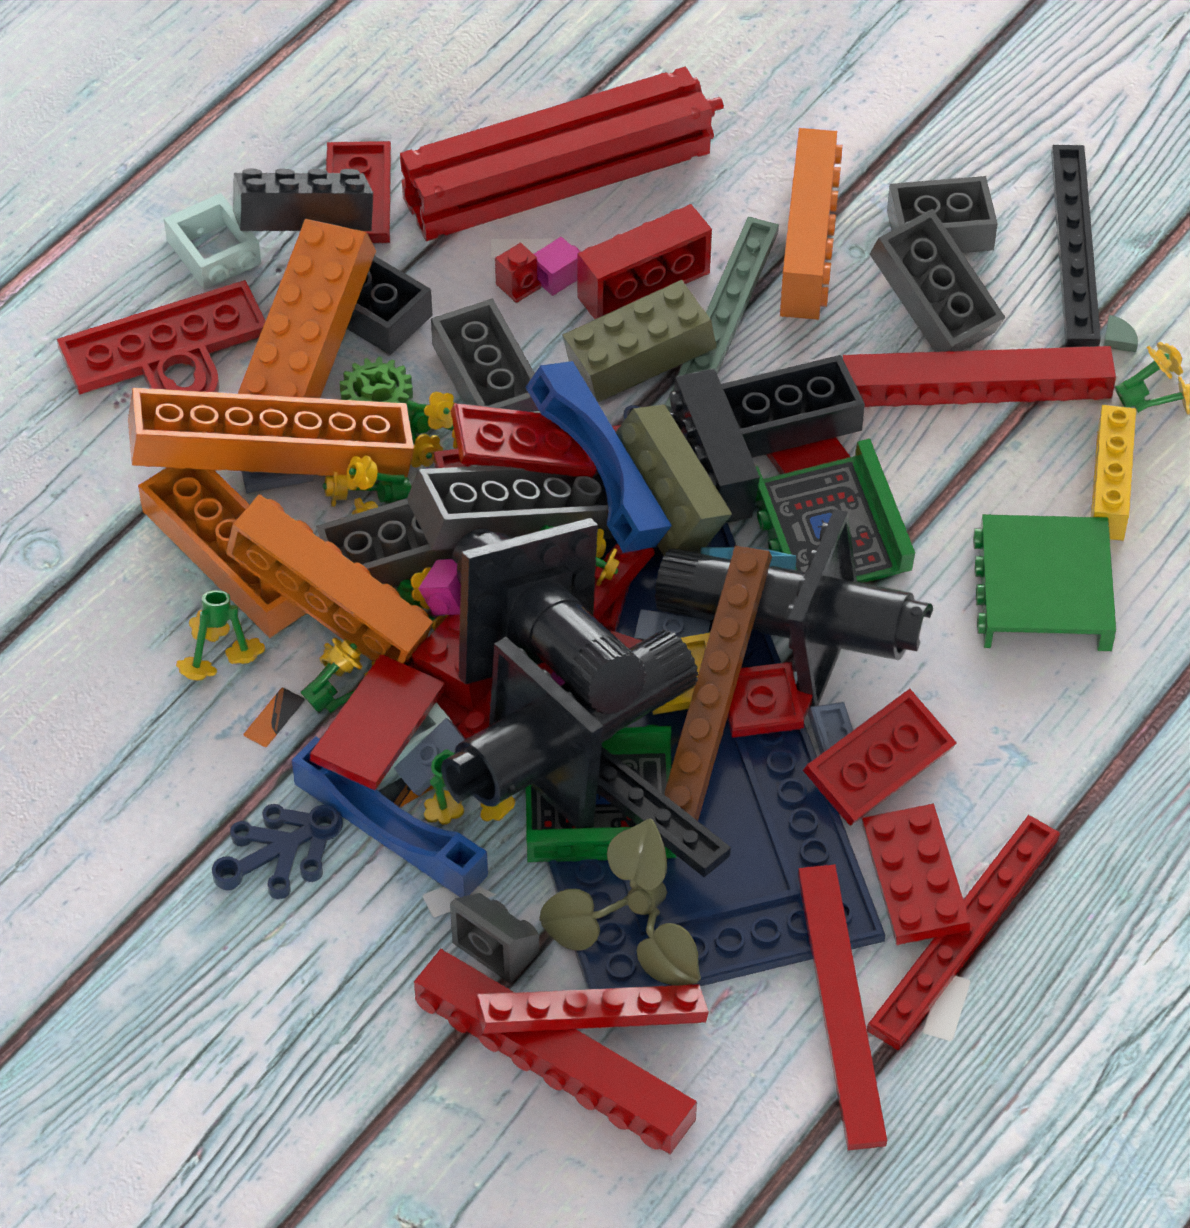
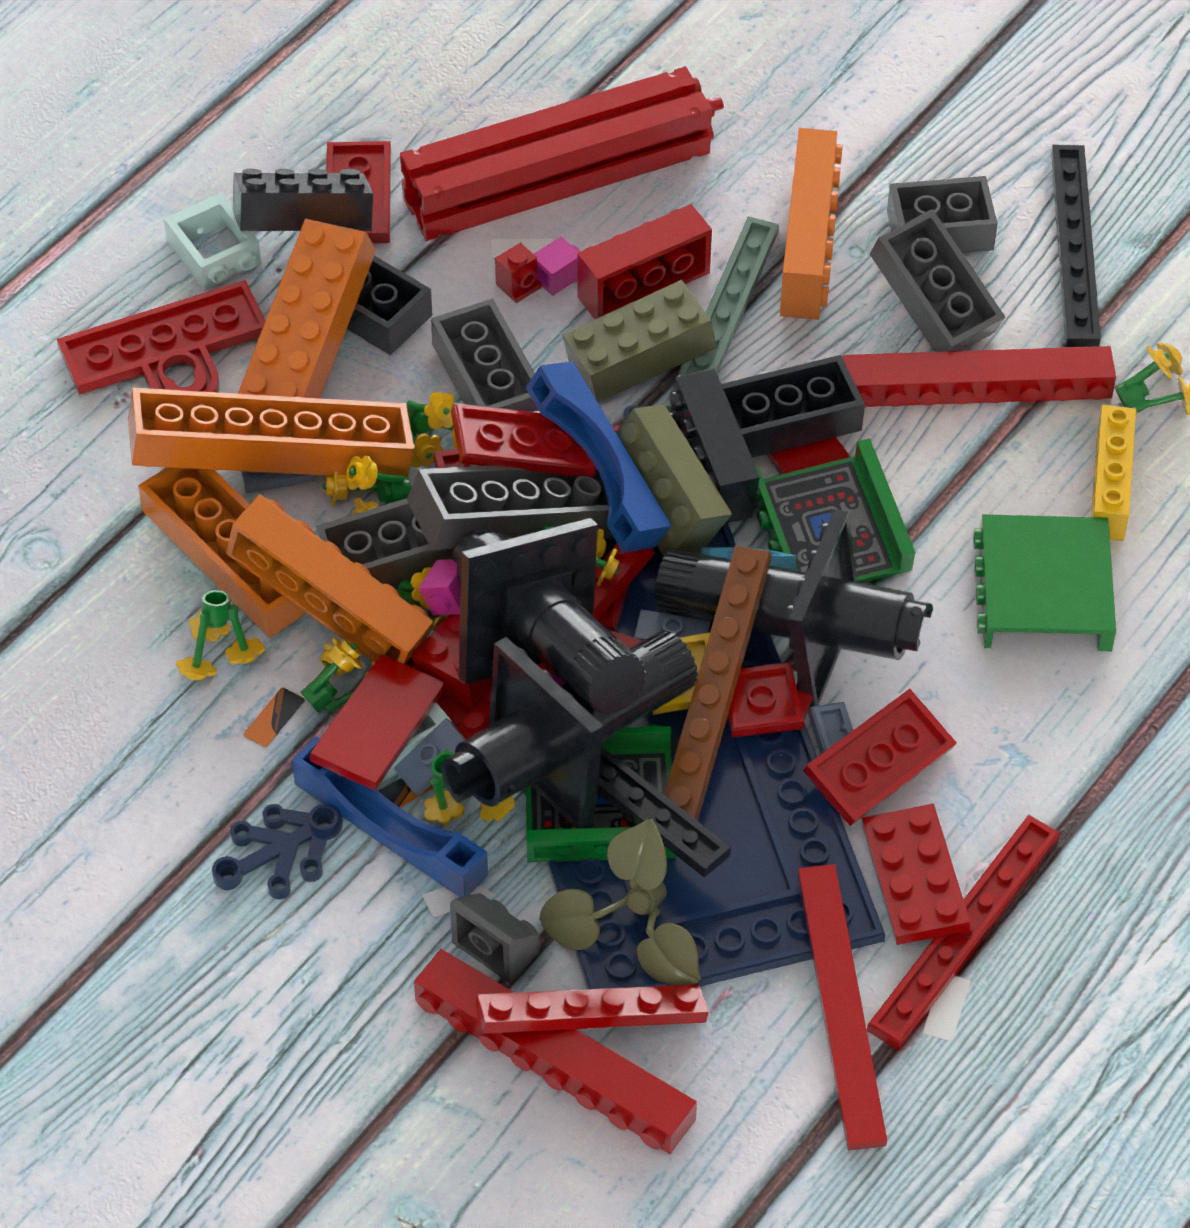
bright green gear [339,357,413,404] -> none
sand green tile [1104,315,1138,352] -> none

